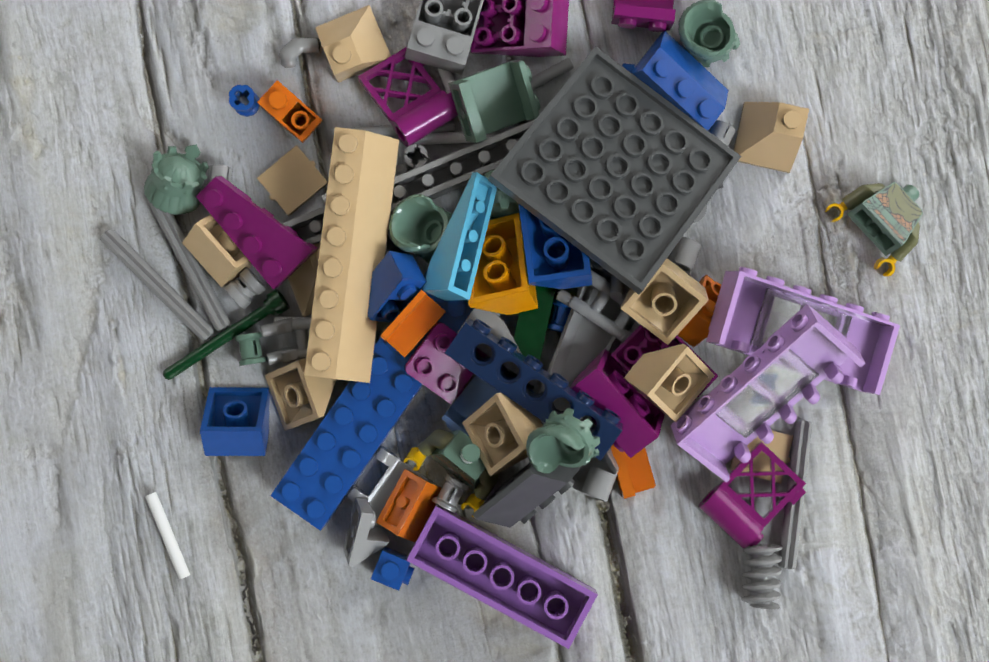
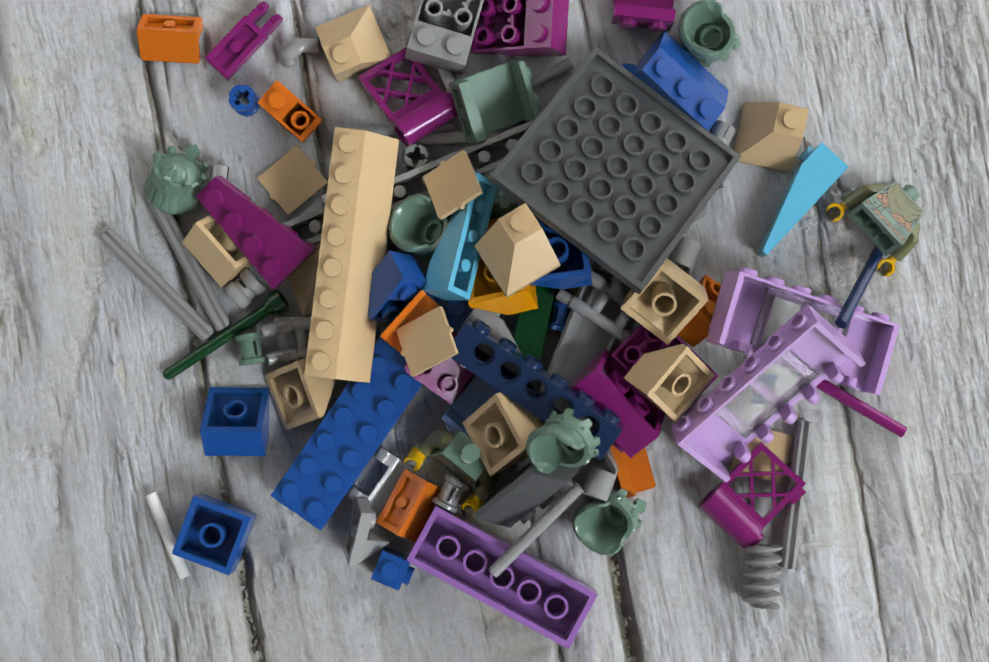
none -> orange panel [136,14,203,64]
none -> blue brick [172,493,257,575]
none -> magenta hinge [205,1,283,81]
none -> tan piece [396,306,459,377]
none -> tan piece [423,150,483,220]
none -> tan slope [474,203,561,298]
none -> light grey bar [488,482,584,578]
none -> sand green hair [572,488,647,556]
none -> medium azure slope [757,143,849,258]
none -> magenta bar [797,372,907,437]
none -> dark blue bar [835,245,884,329]

